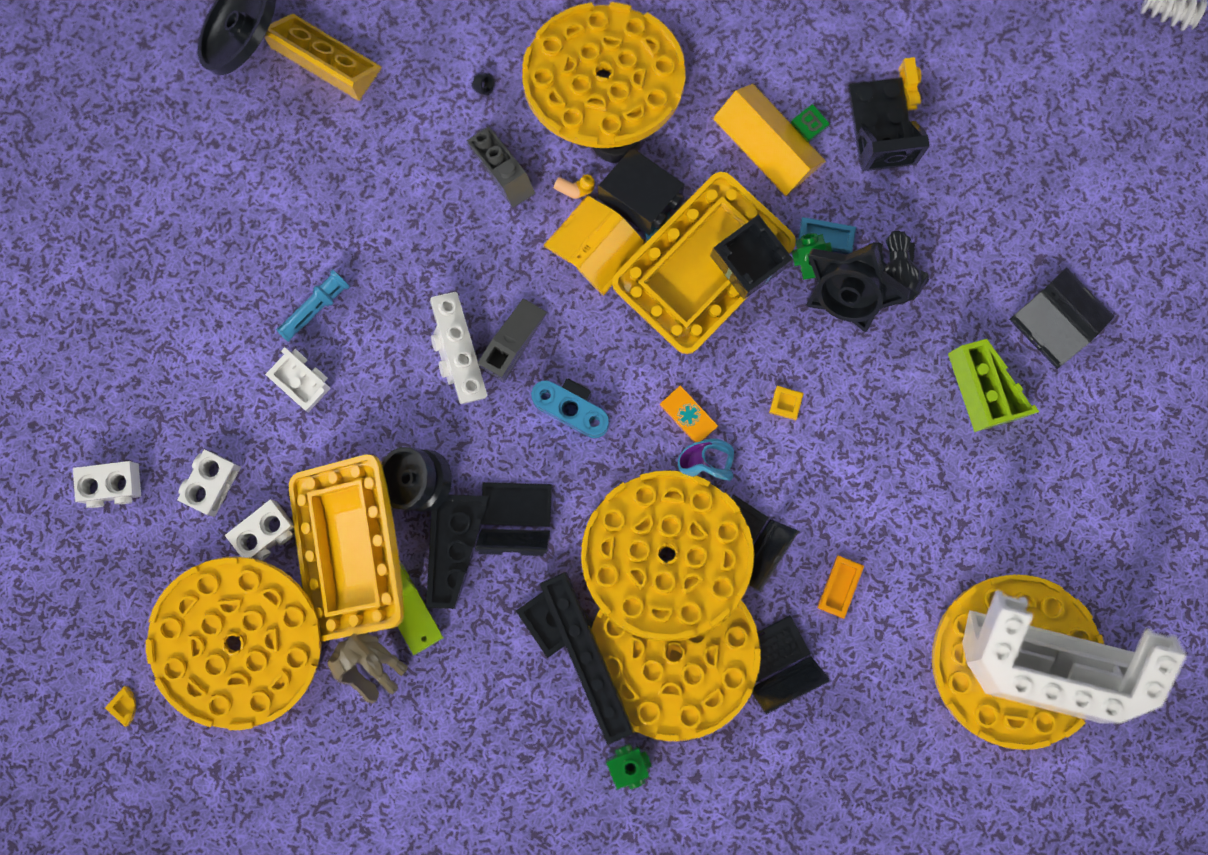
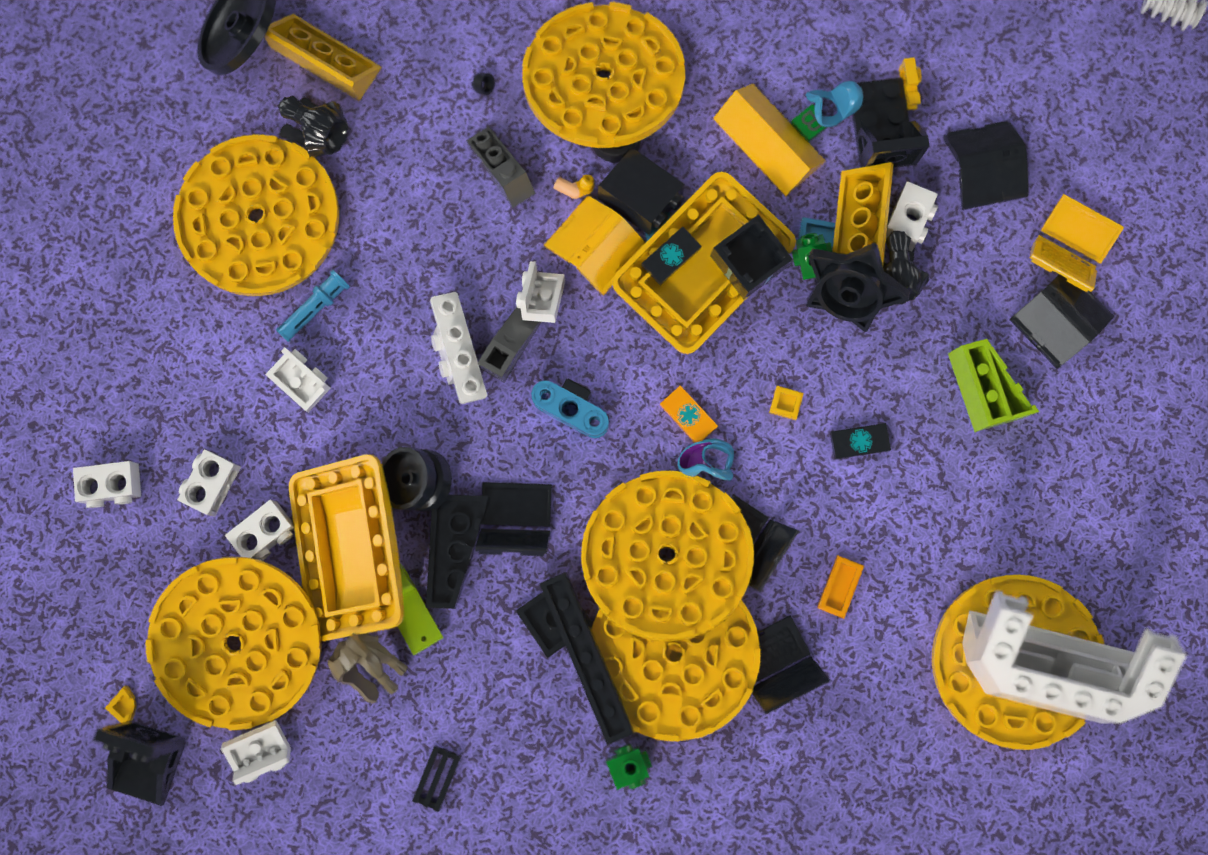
none -> black bracket [93,721,185,806]
none -> yellow plate [173,135,339,296]
none -> white bracket [221,720,291,785]
none -> black piece [278,95,349,157]
none -> black tile [412,745,461,812]
none -> white bracket [516,261,565,323]
none -> black tile [641,227,702,286]
none -> dark azure piece [805,81,863,127]
none -> black tile [830,423,891,460]
none -> yellow slope [832,162,894,265]
none -> white brick [886,181,938,251]
none -> black piece [943,121,1028,210]
none -> yellow piece [1029,194,1124,292]

